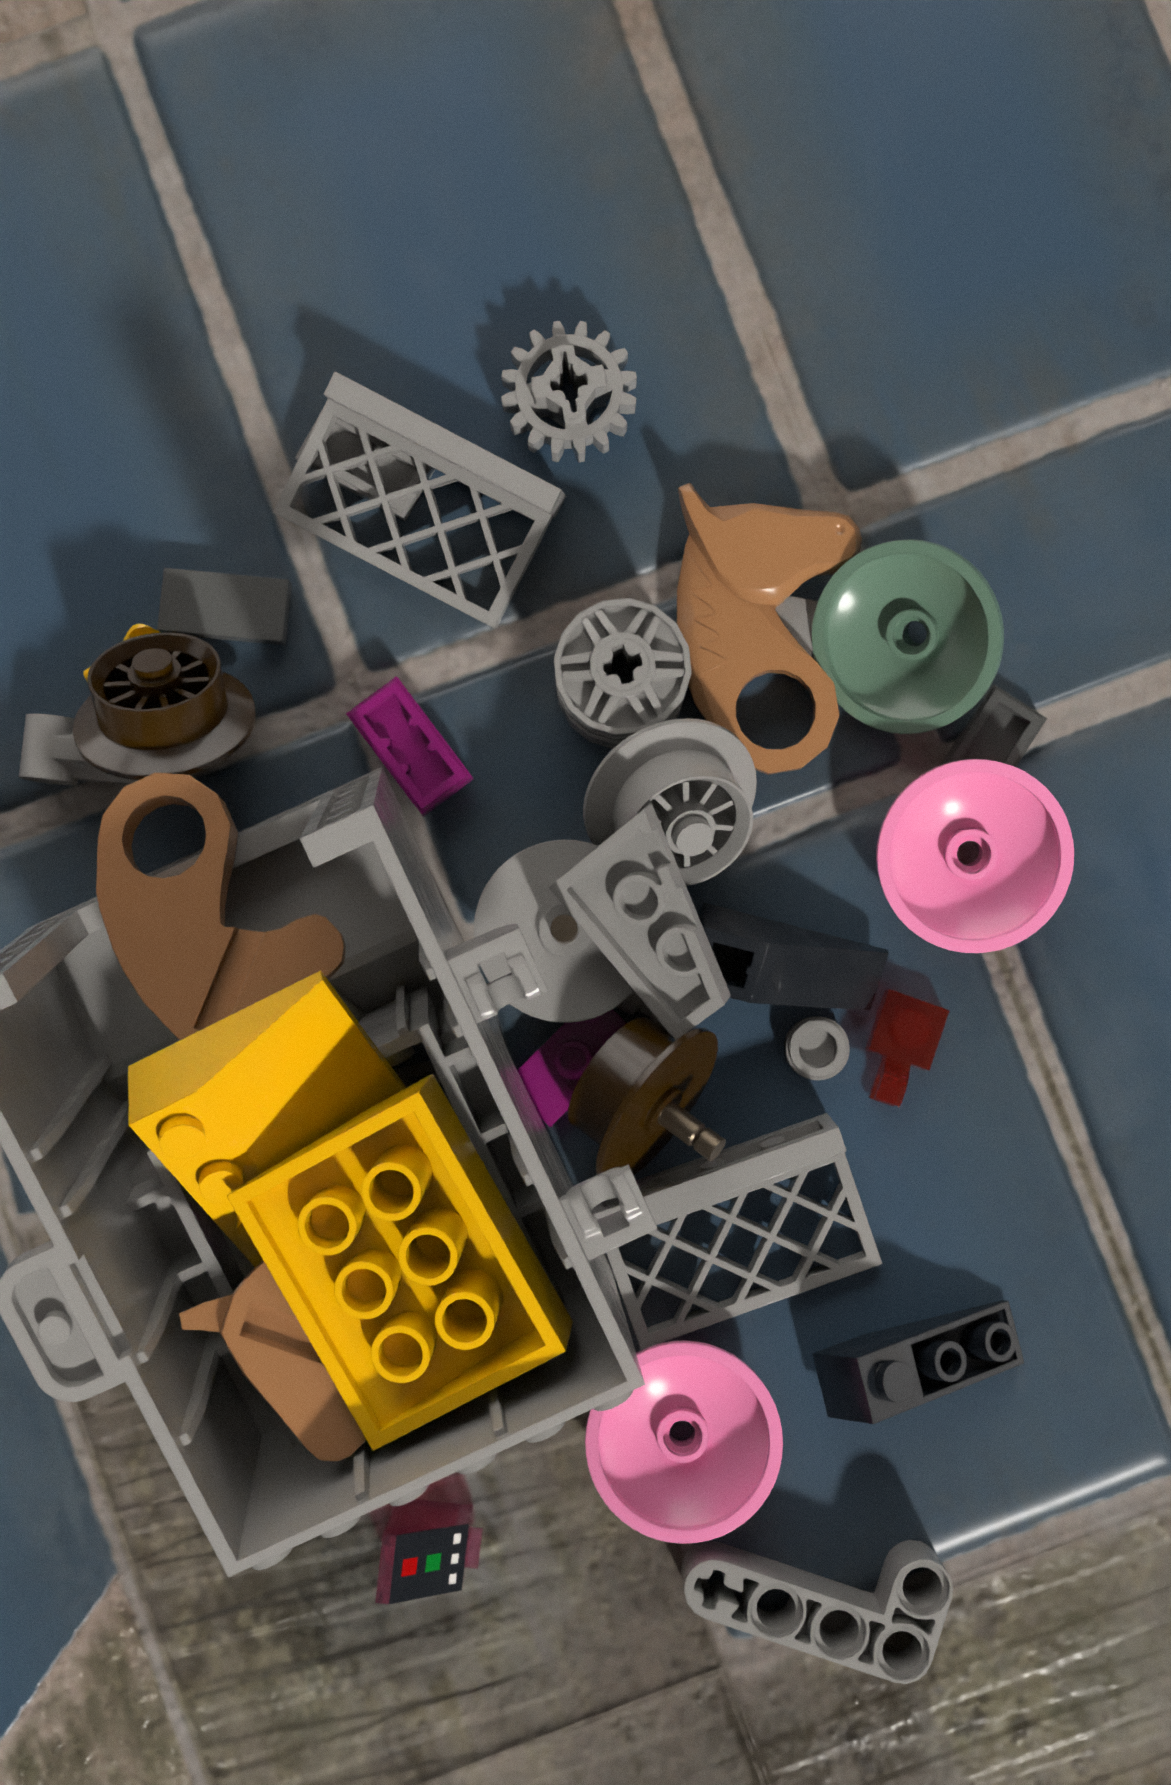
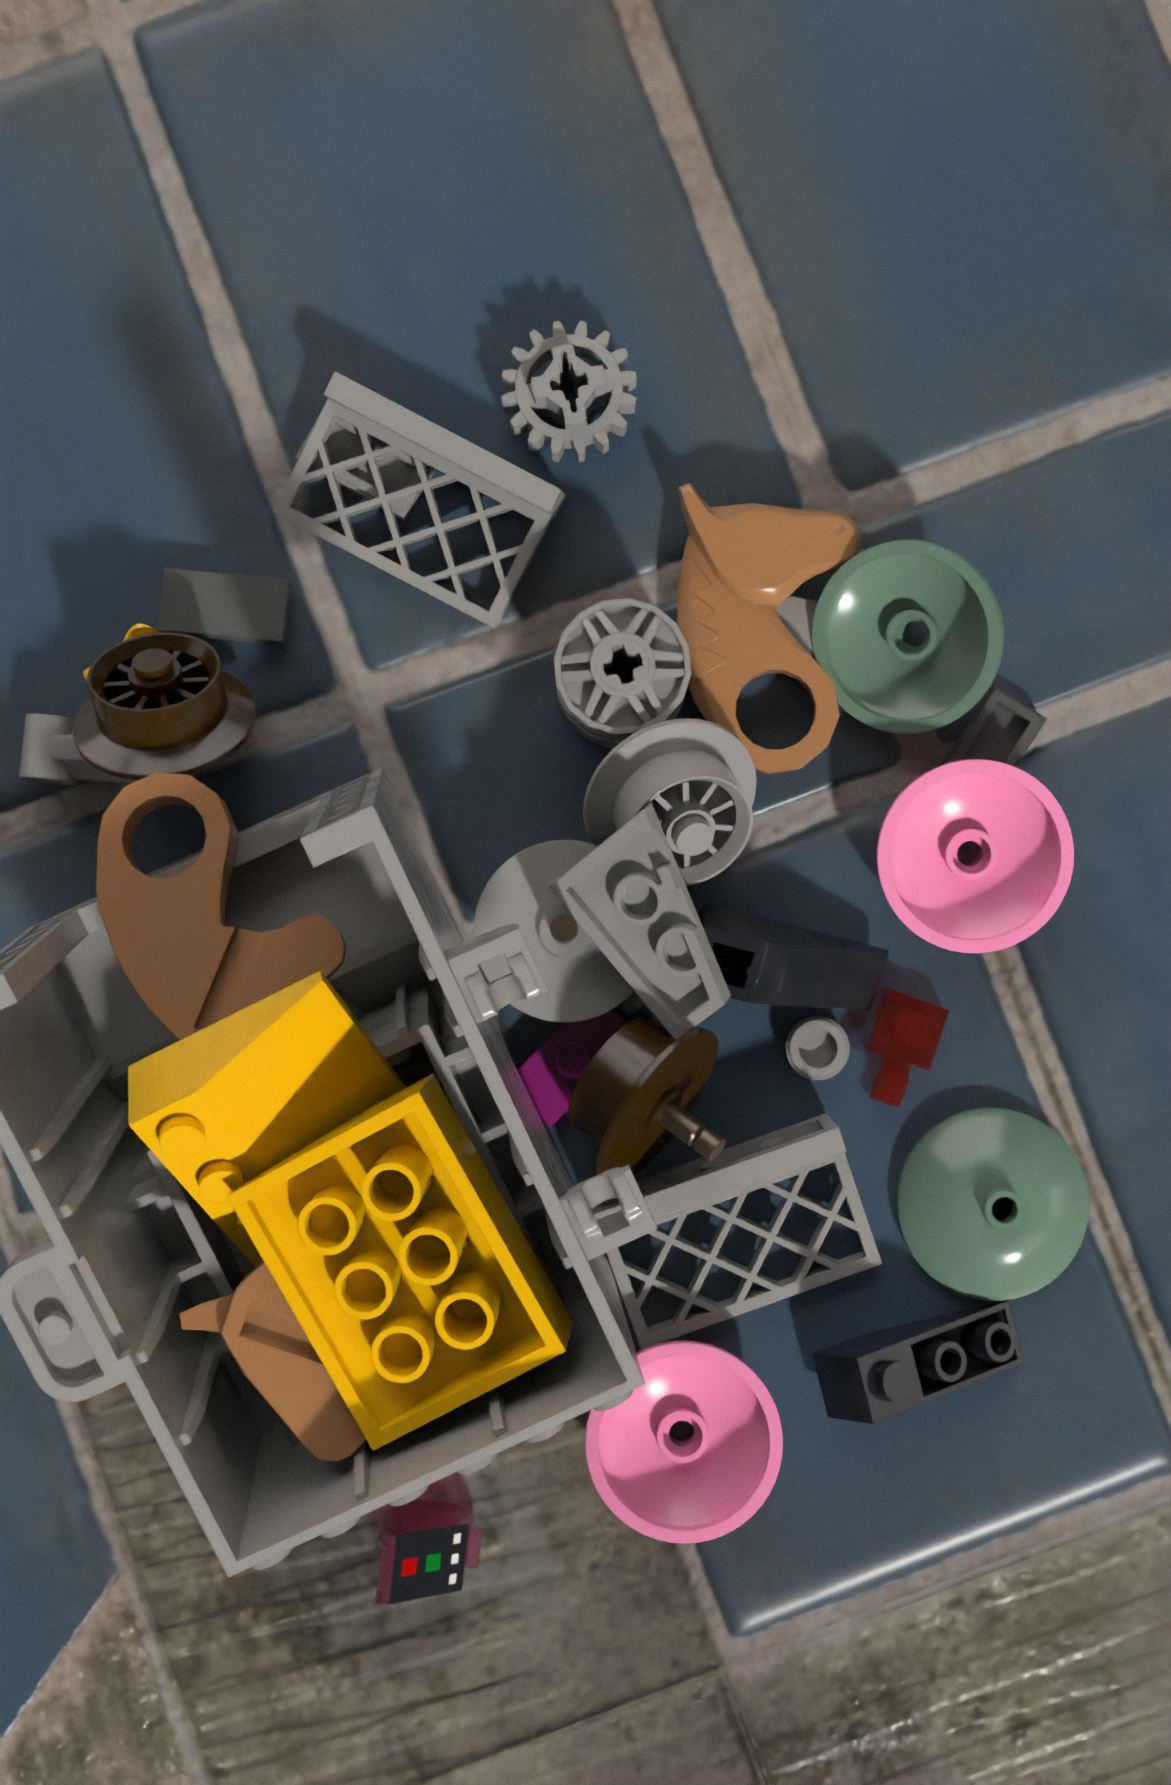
magenta plate [346,676,473,817] -> none
light grey beam [681,1540,953,1684] -> none
none -> sand green dish [896,1108,1089,1301]

